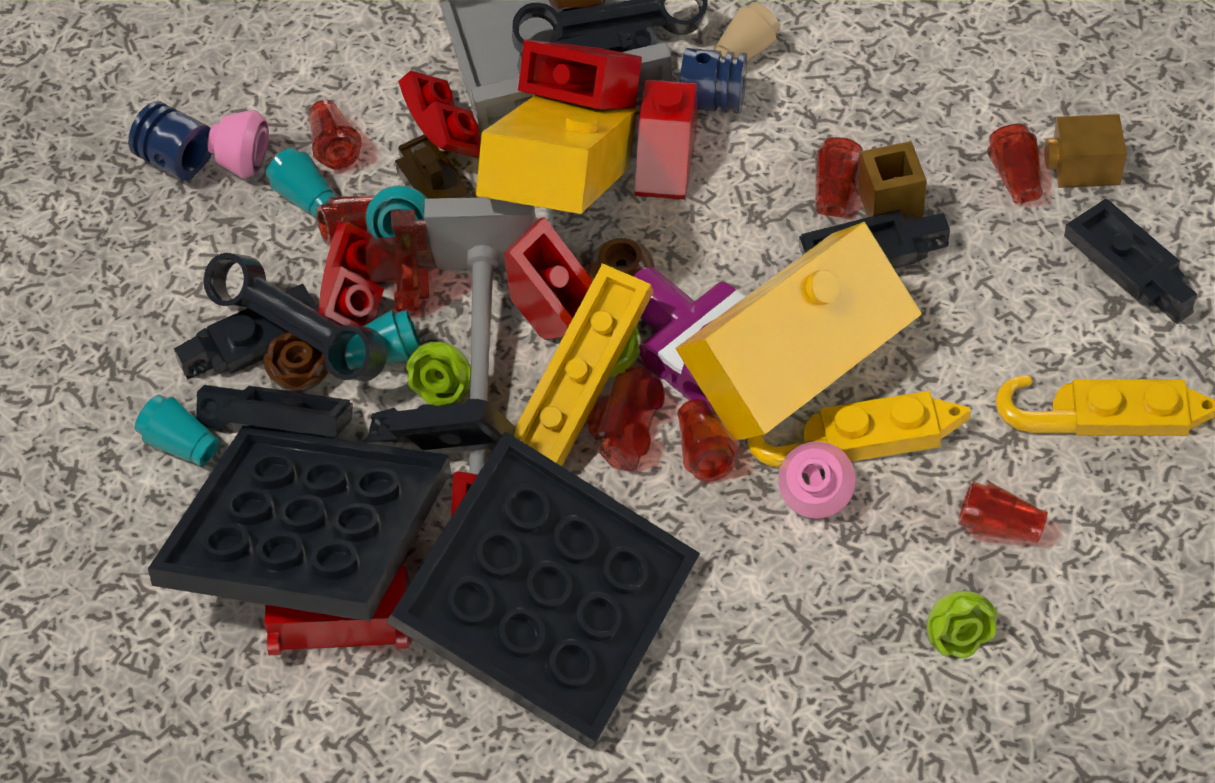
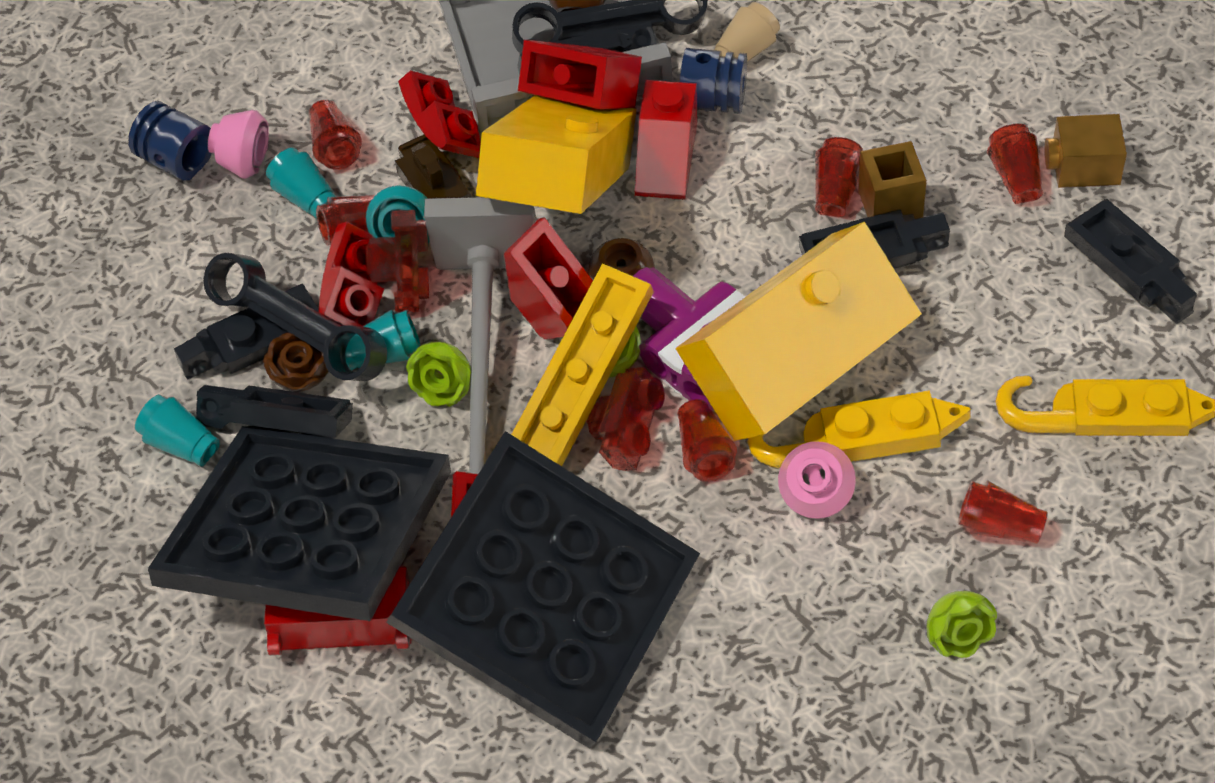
black hinge [365,399,516,454] -> none

